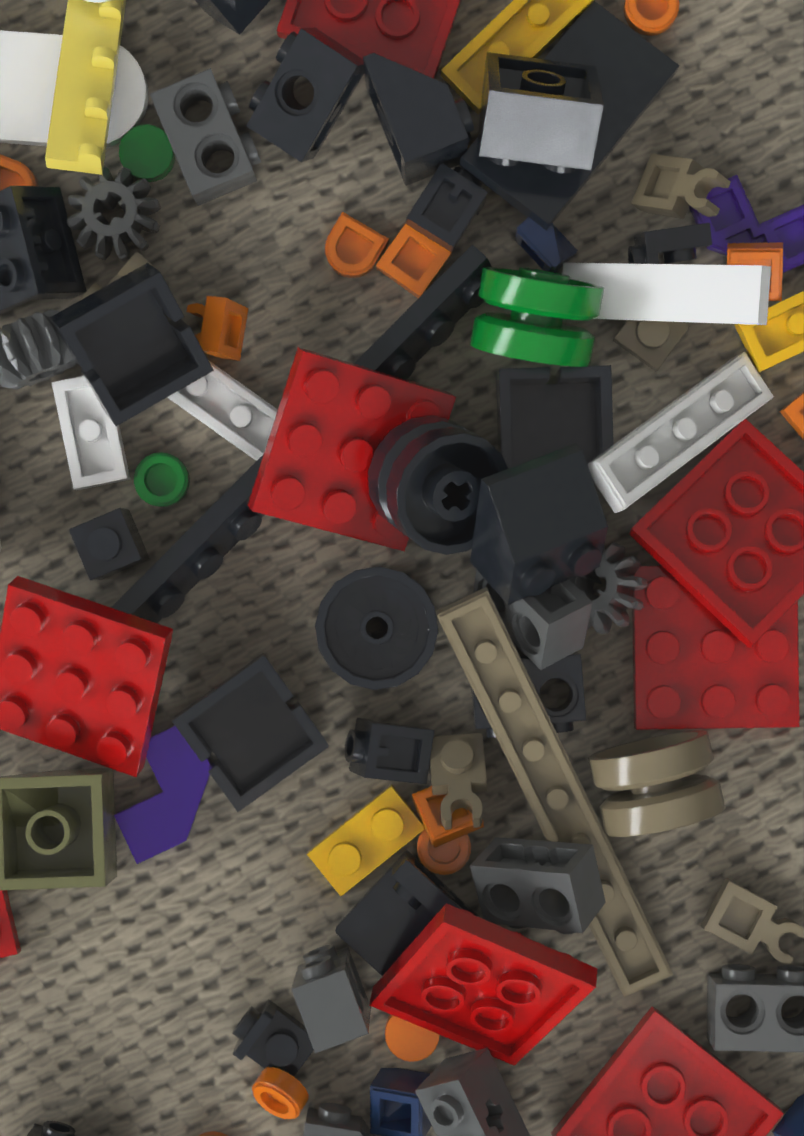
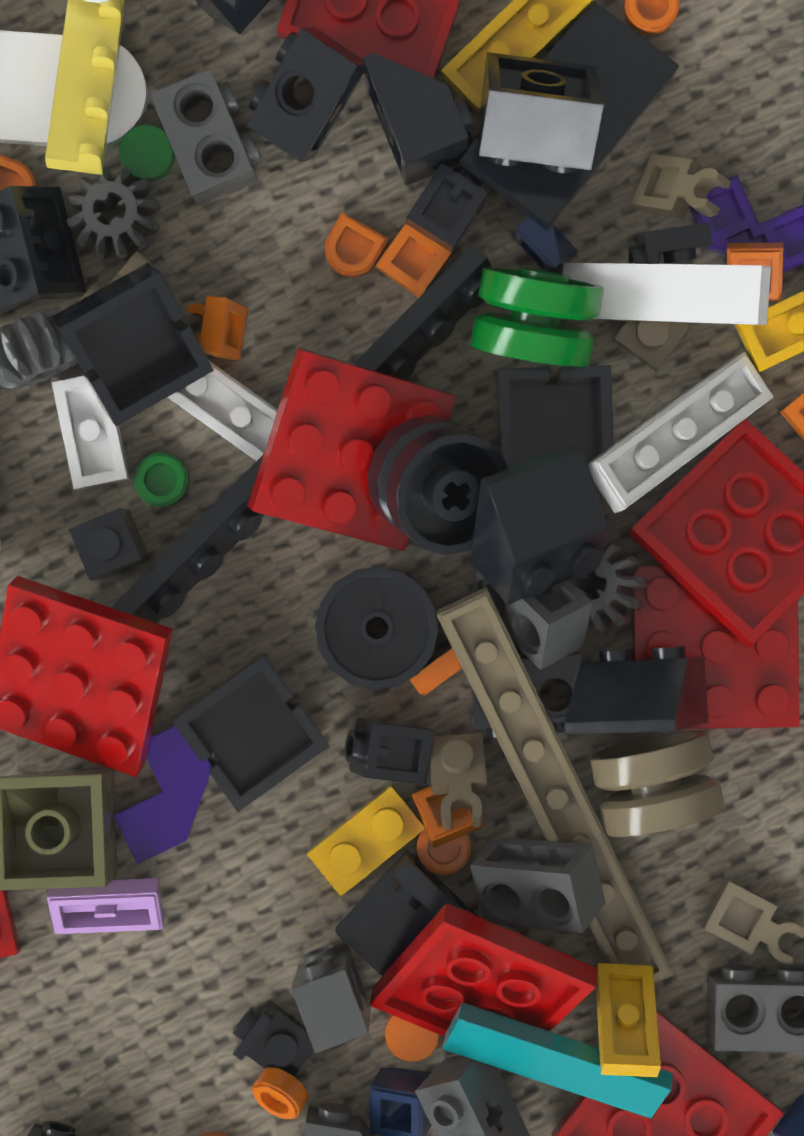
none -> lavender tile [47,878,164,934]
none -> orange tile [409,648,462,696]
none -> teal tile [442,1003,673,1119]
none -> black slope [564,646,709,734]
none -> yellow plate [596,963,661,1077]

